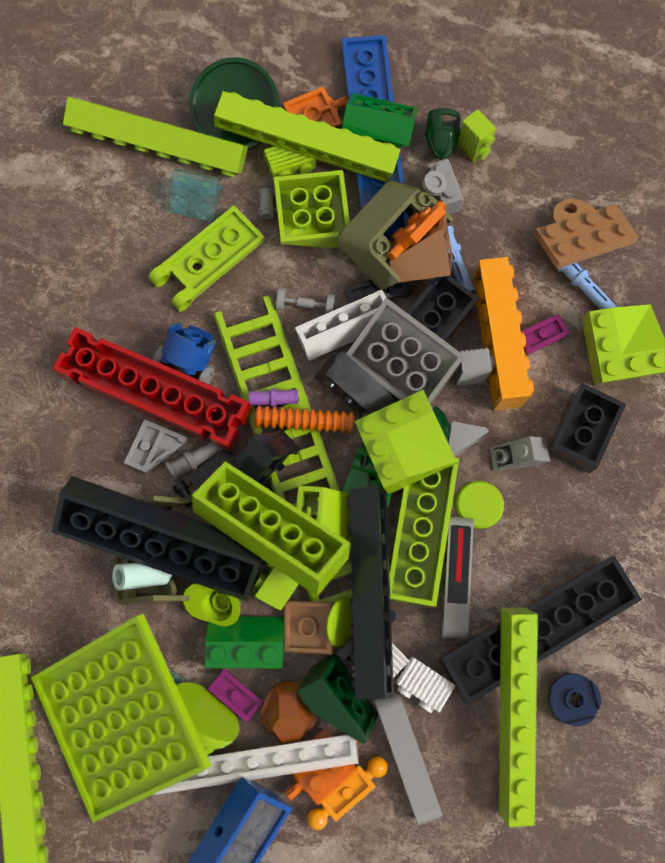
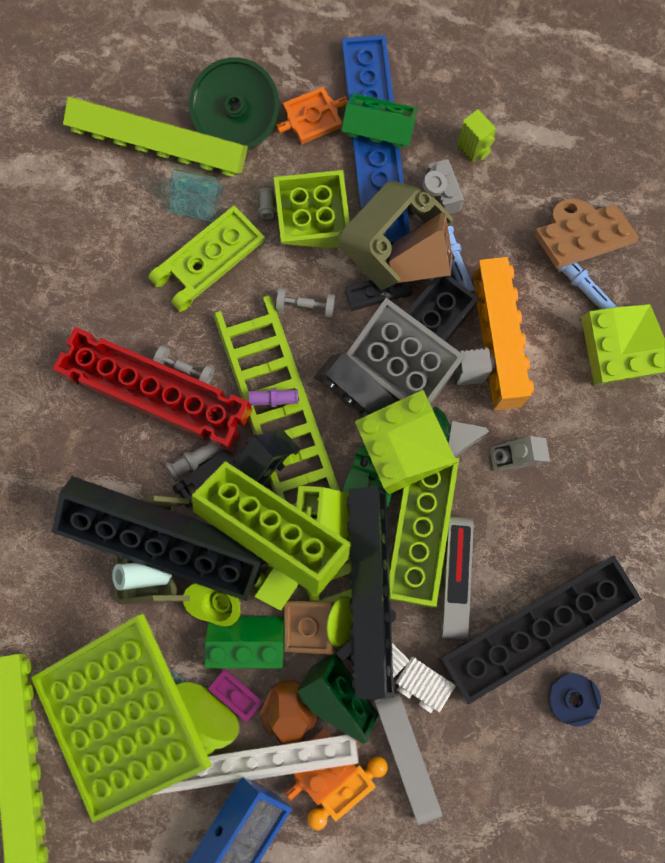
light grey wing [124,419,188,474] -> none
blue brick [161,323,216,375] -> none
lime brick [214,91,401,183] -> none
orange piece [255,405,354,434] -> none
lime brick [264,146,316,182] -> none
white brick [295,290,387,361] -> none
orange plate [387,200,446,261] -> none
dark green helmet [425,108,461,160] -> none
lime piece [456,481,504,529] -> none
lime brick [499,607,538,827] -> none
magenta plate [521,314,570,356] -> none
black brick [548,383,626,474] -> none

